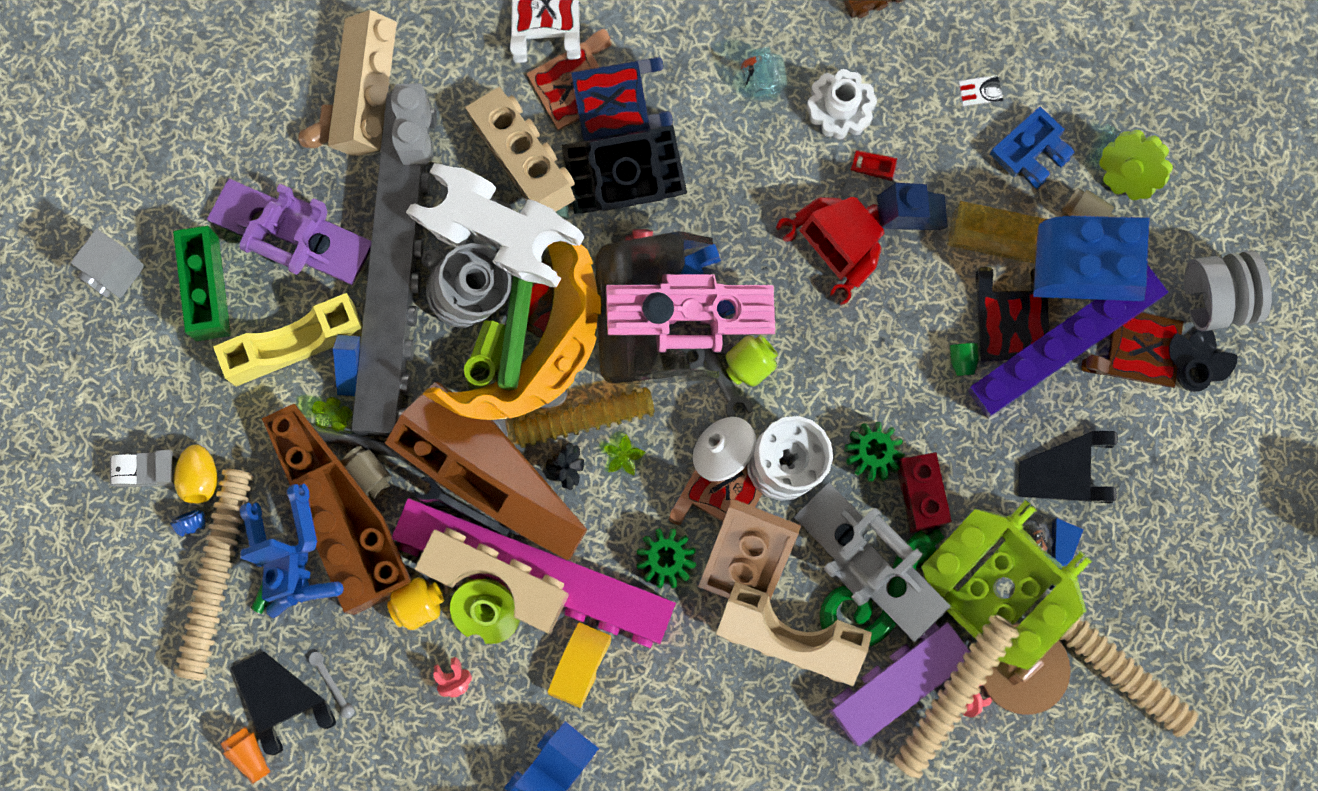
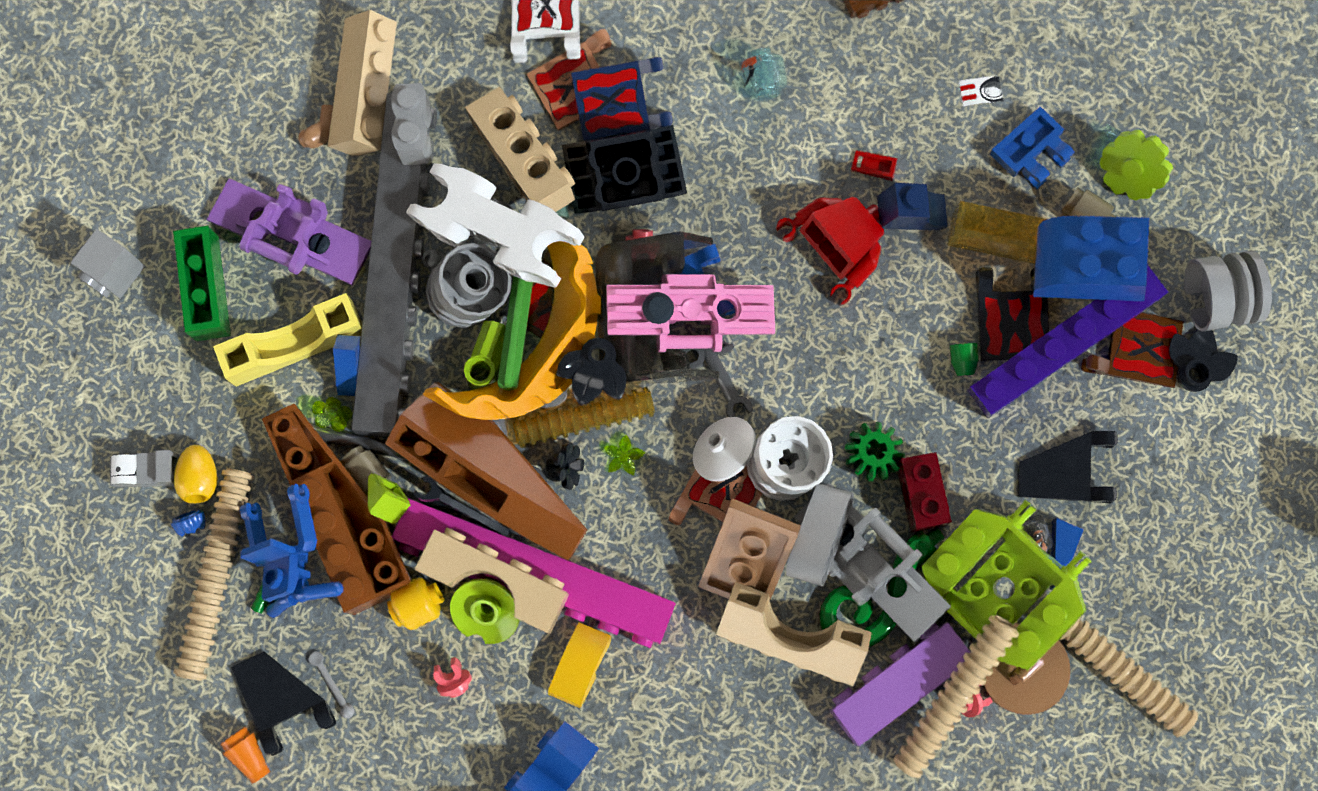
green gear [636,528,696,589] -> none
lime head [726,335,778,387] -> none
white plant [807,69,877,139] -> none
none -> lime slope [368,473,411,524]
none -> black plate [556,338,626,406]
none -> light grey beam [786,483,854,586]

